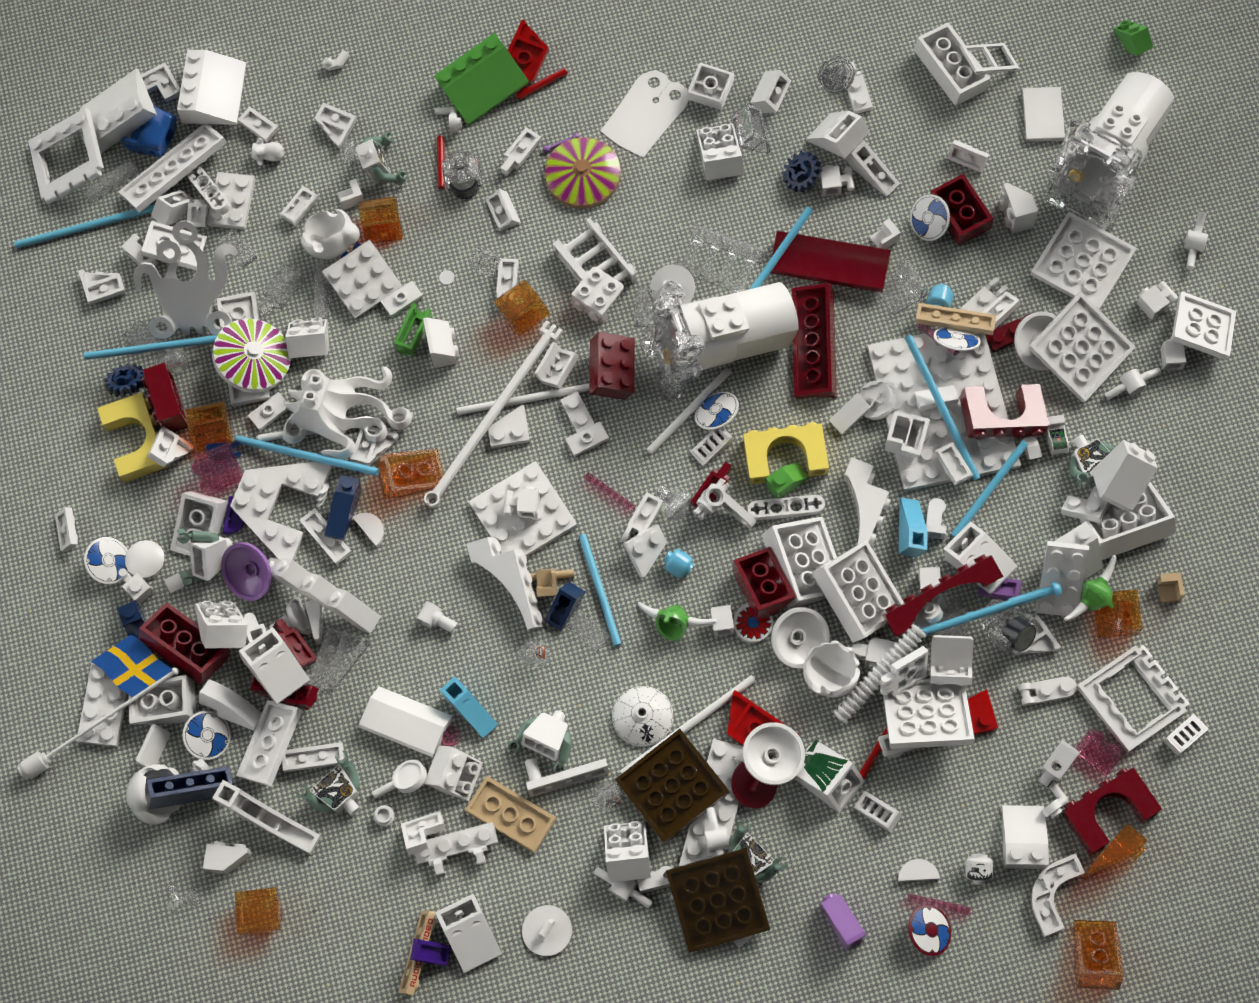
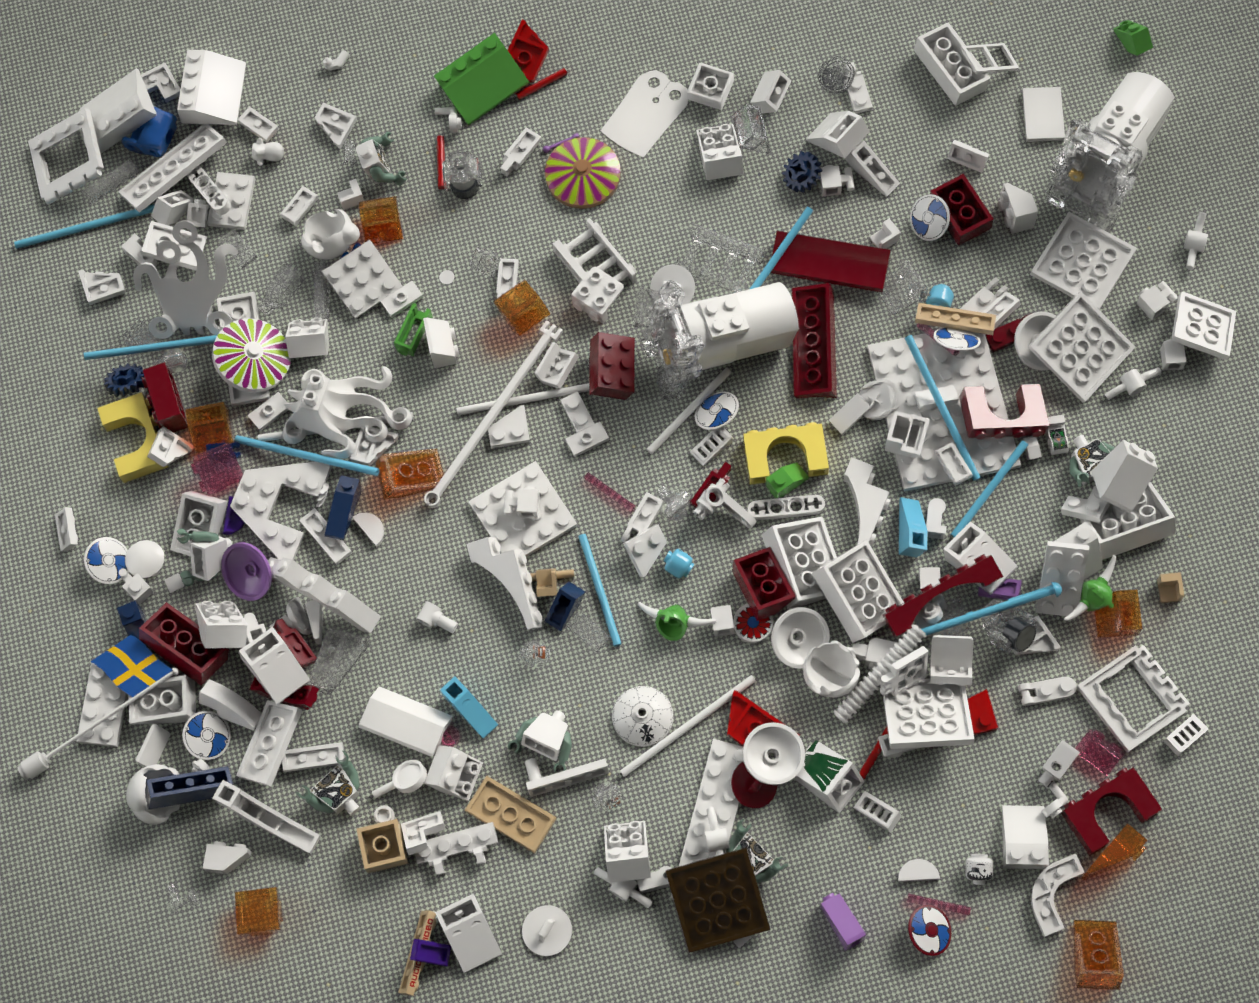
white slope [485,189,521,231] -> none
dark brown plate [615,728,731,844] -> none
none -> tan brick [356,819,409,873]

